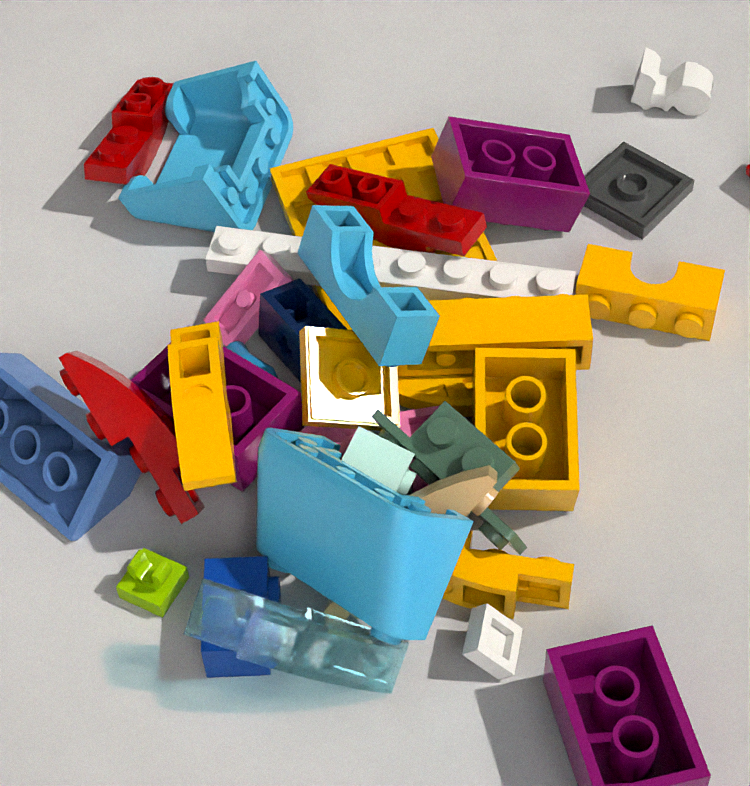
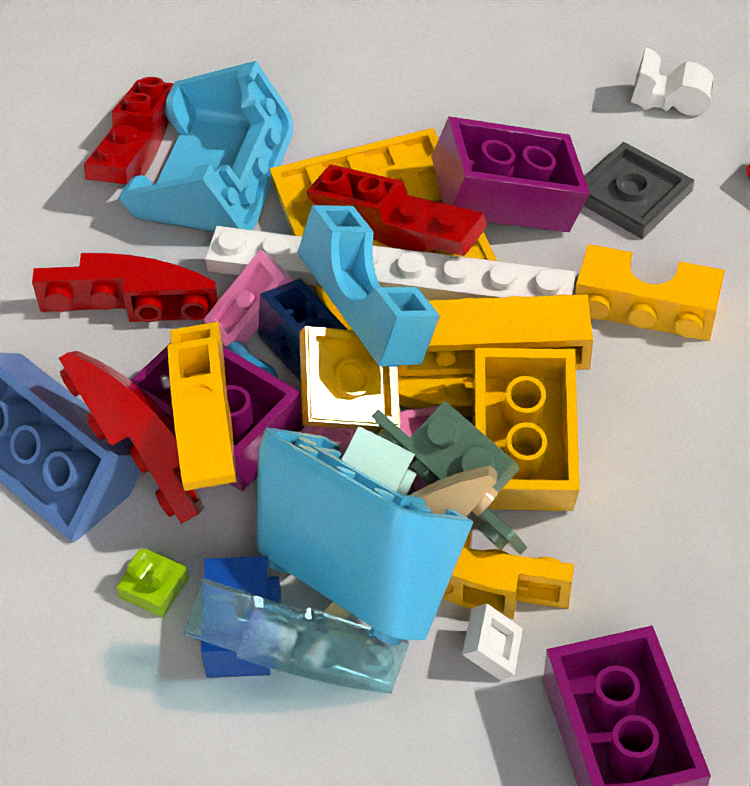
none -> red slope [32,253,218,322]

